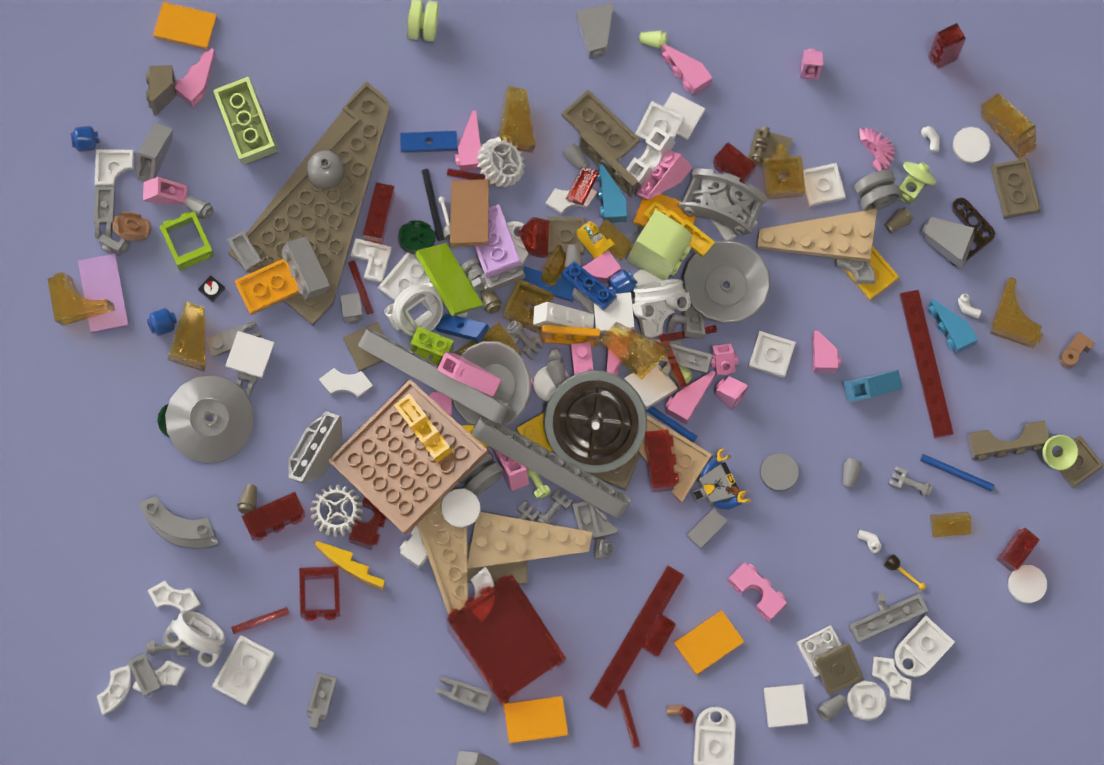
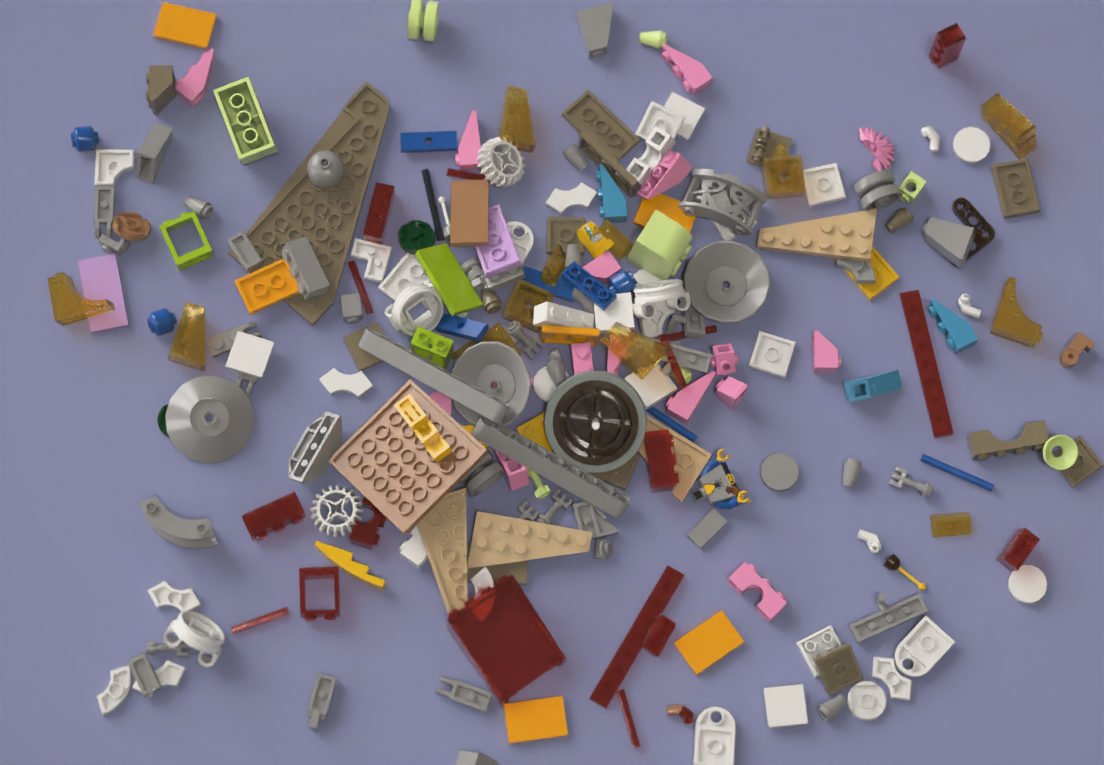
bright pink slope [143,177,188,205] -> none
tile [198,275,225,302] -> none
white tile [212,635,275,706] -> none
dark tan cone [237,484,257,515] -> none
bright pink slope [437,352,502,397] -> none
white tile [441,489,480,528] -> none
clear red slope [518,217,550,258] -> none
clear red tile [566,167,599,205] -> none
yellow slope [643,200,715,257] -> none
clear red brick [713,142,757,184] -> none
bright pink slope [800,49,823,80] -> none
yellowish green dish [903,162,936,185] -> none

